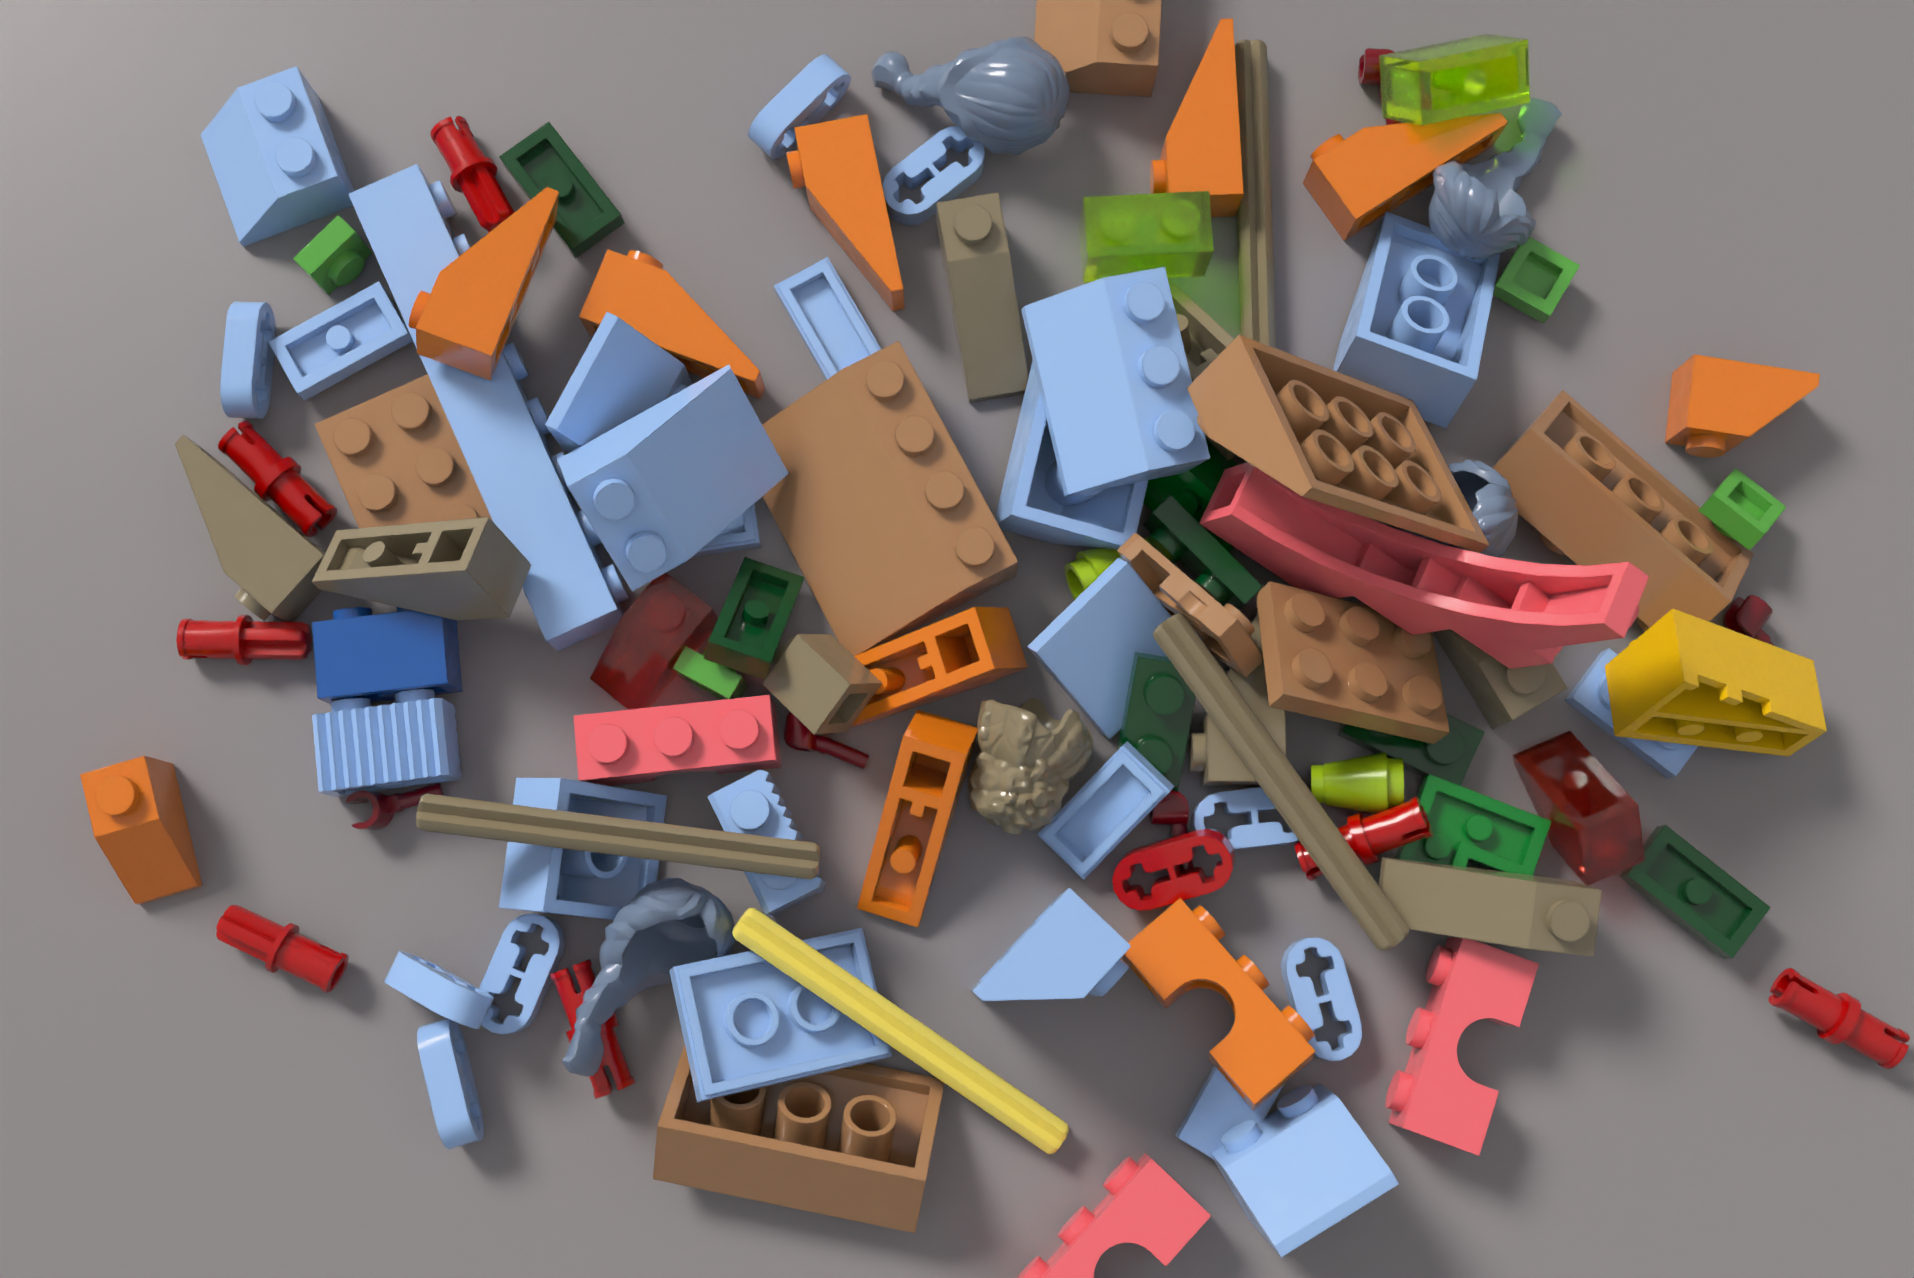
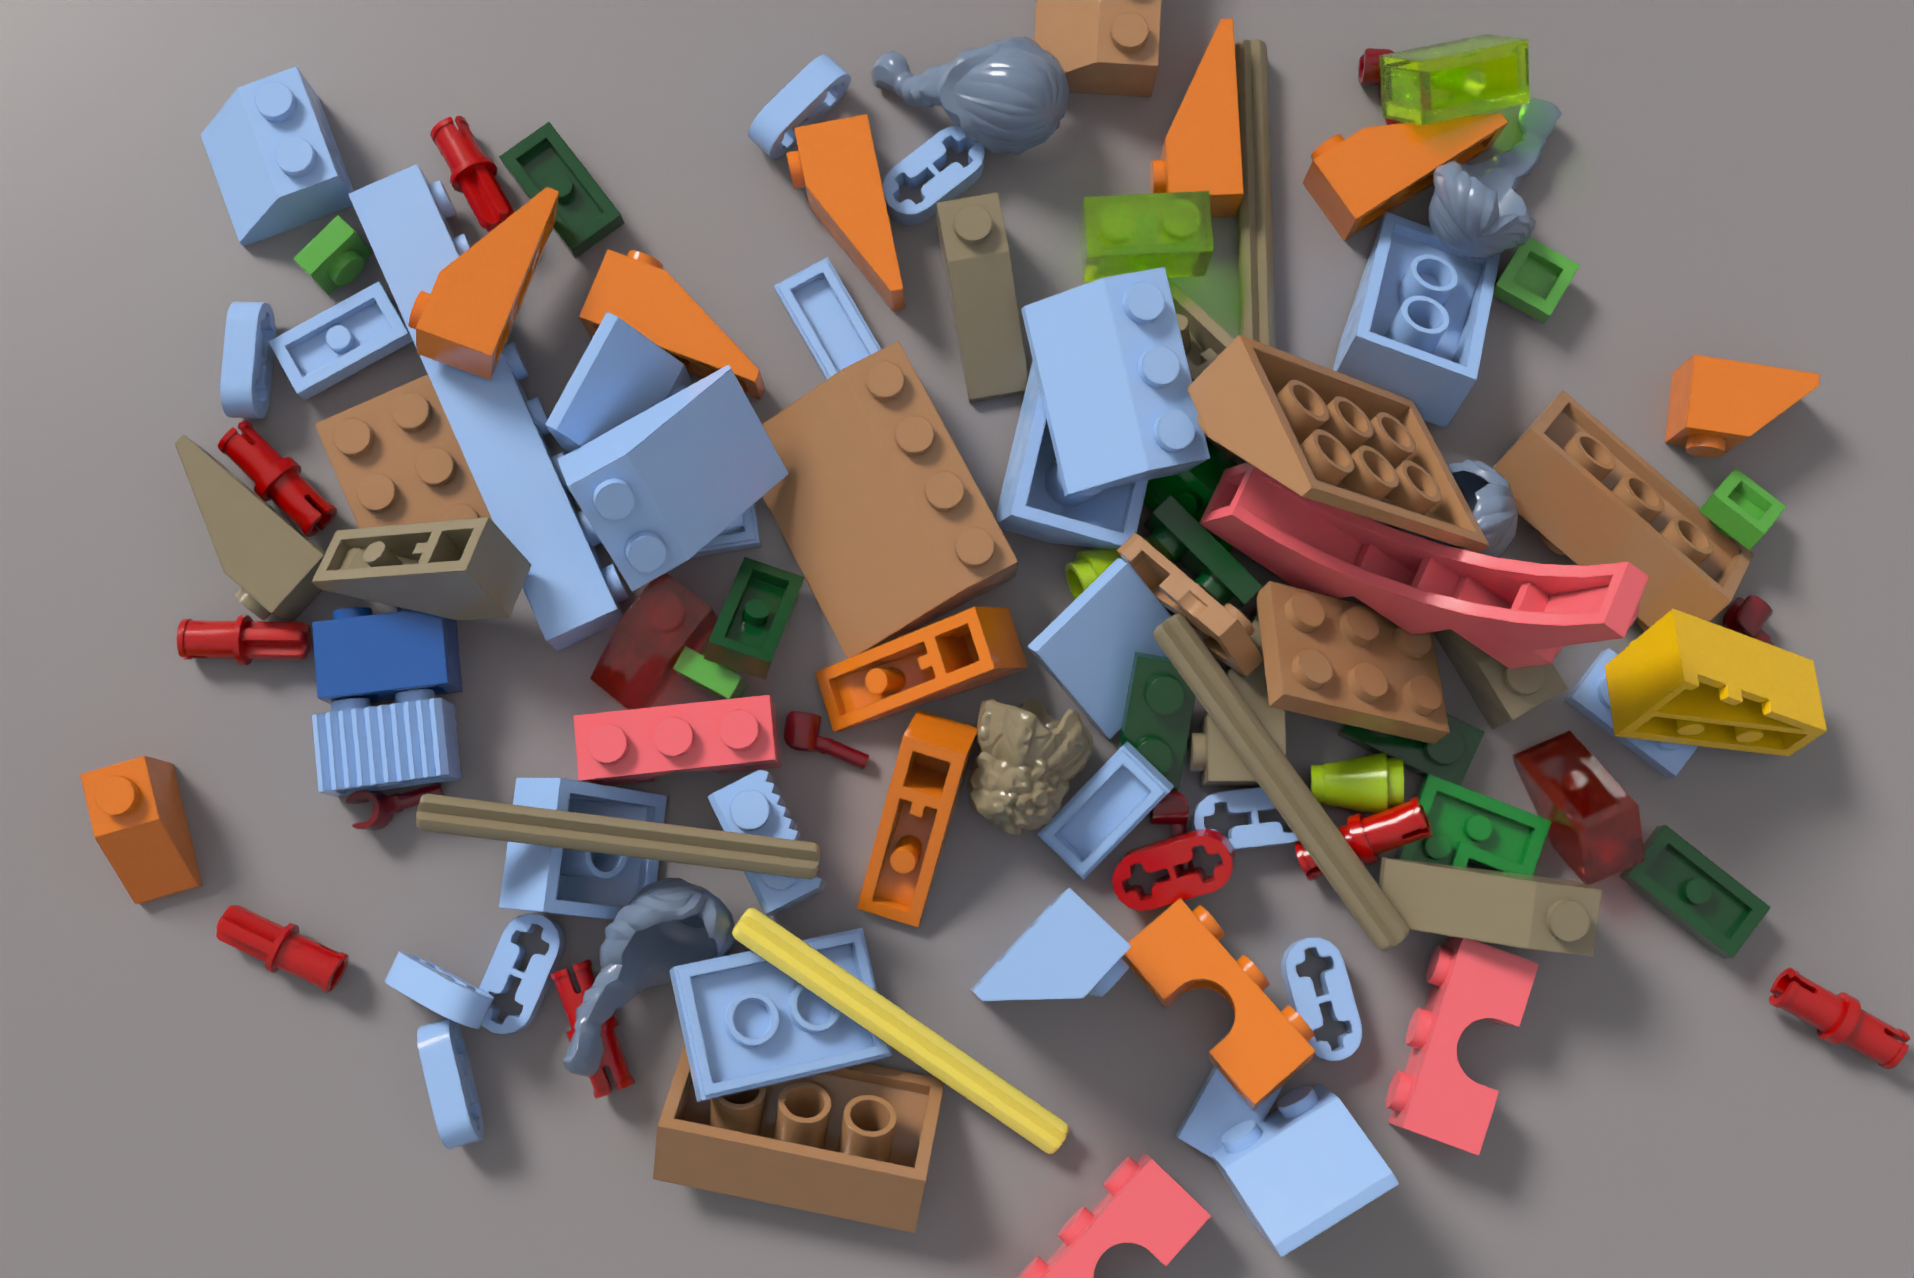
dark tan brick [763,634,882,735] -> none

